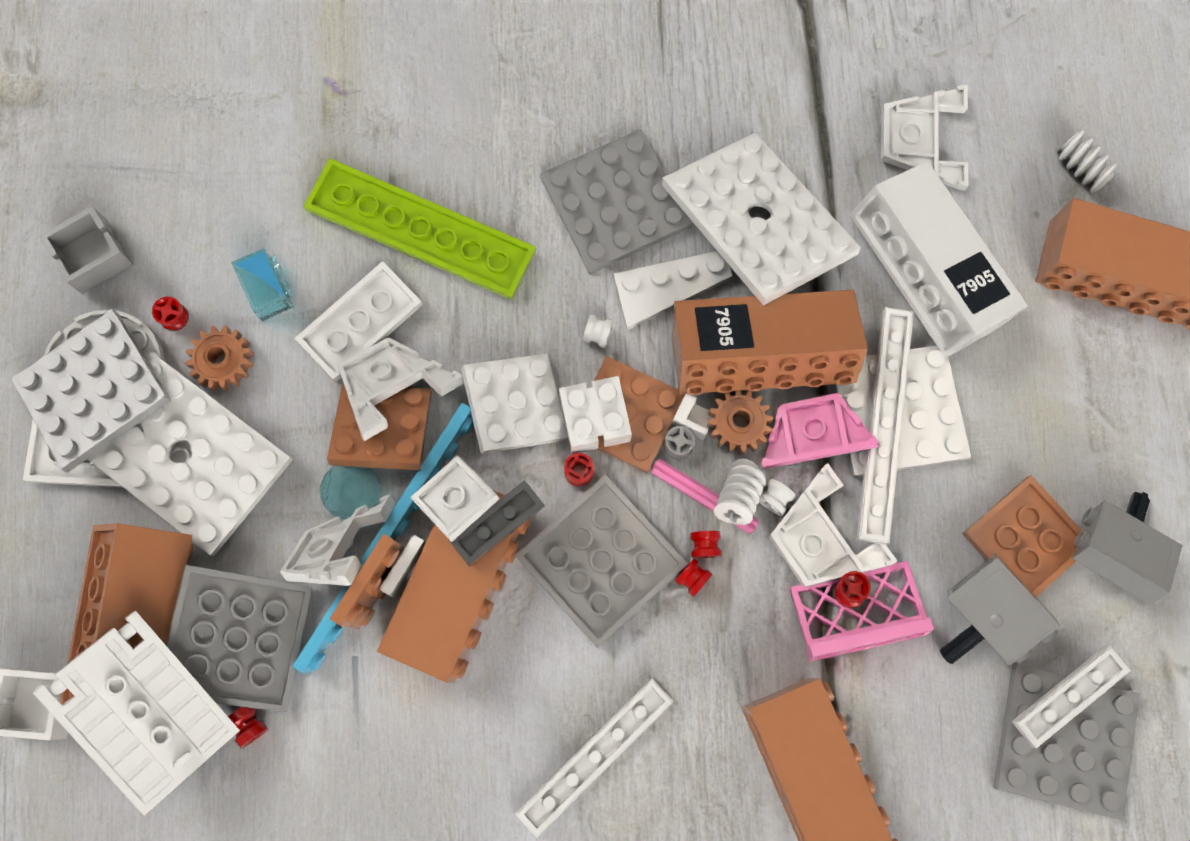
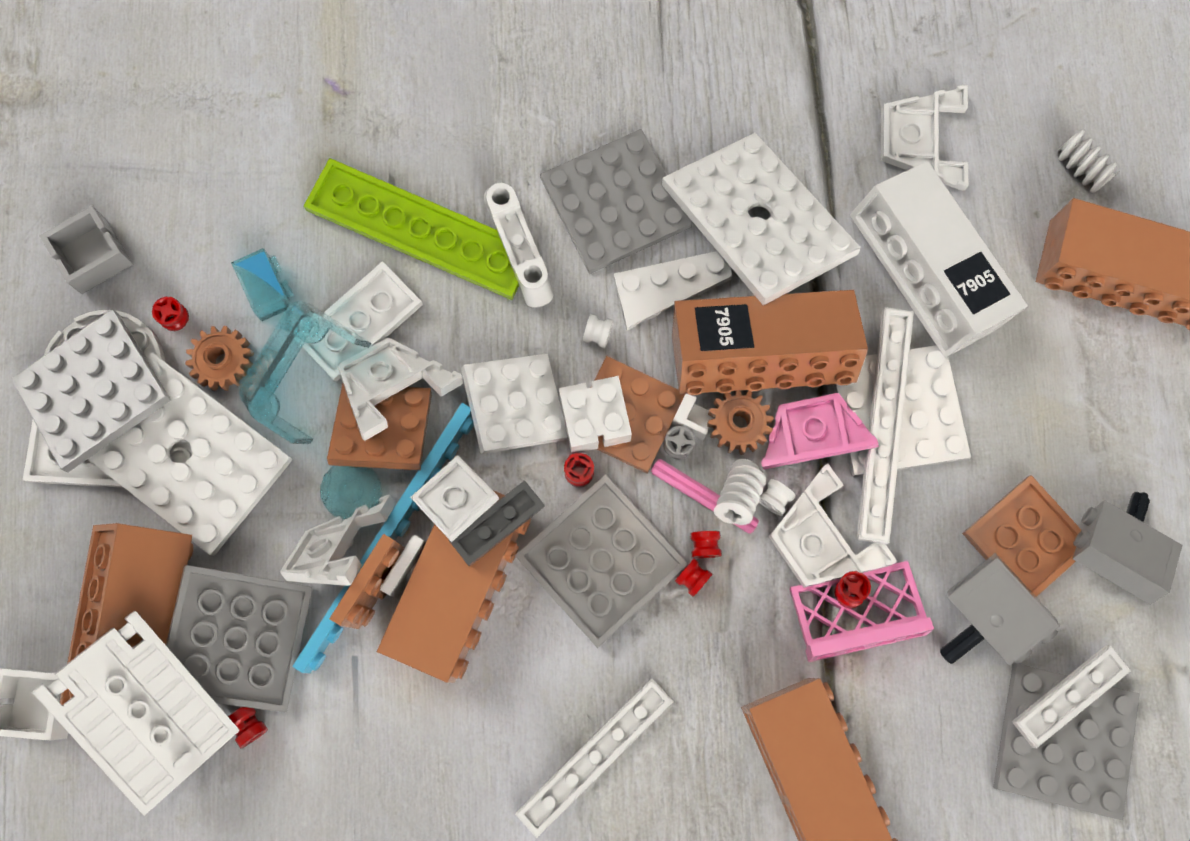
none -> clear light blue windscreen [239,301,371,444]
none -> white plate [484,183,554,308]

